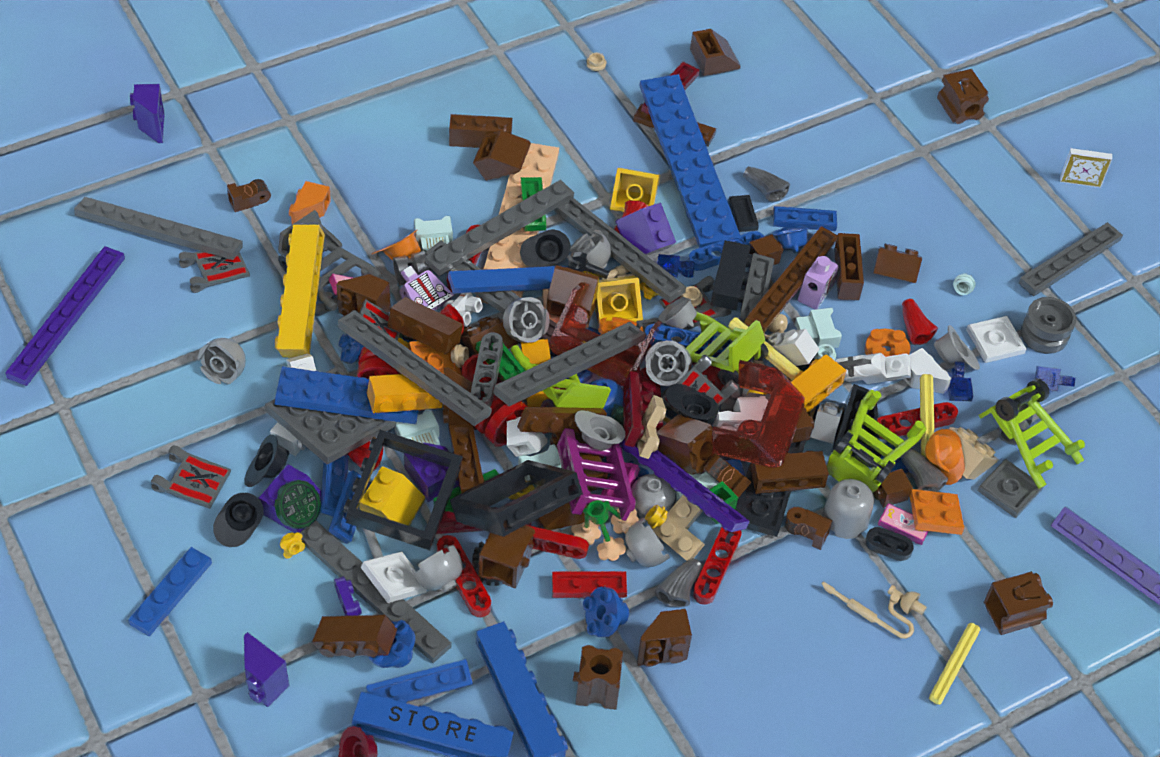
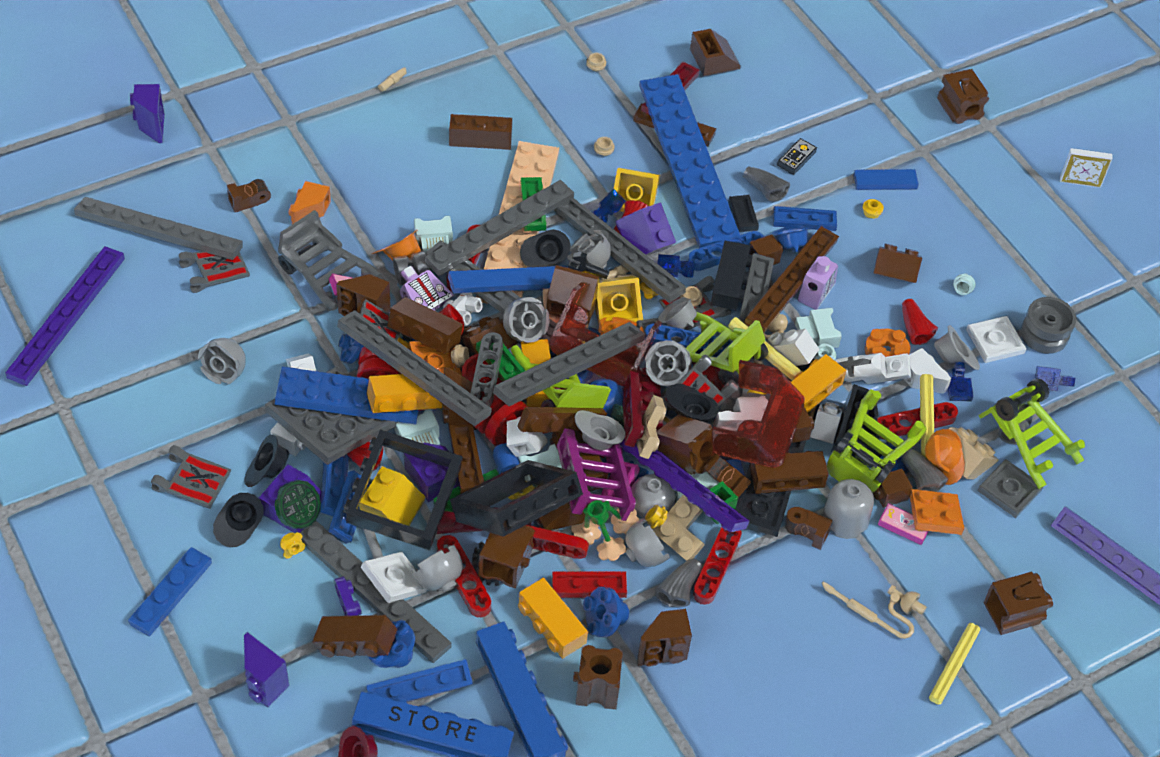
yellow brick [275,225,325,358] -> none
reddish brown slope [473,130,531,181] -> none
reddish brown brick [834,233,864,300] -> none
black plate [865,527,914,561] -> none
dark grey plate [1019,222,1123,296] -> none
none -> tan piece [378,67,407,92]
none -> blue brick [492,443,520,474]
none -> light orange brick [518,577,588,659]
none -> clear blue plate [592,189,626,224]
none -> tan plate [594,137,615,156]
none -> tile [777,138,817,175]
none -> blue tile [853,169,919,190]
none -> yellow plate [862,199,884,219]

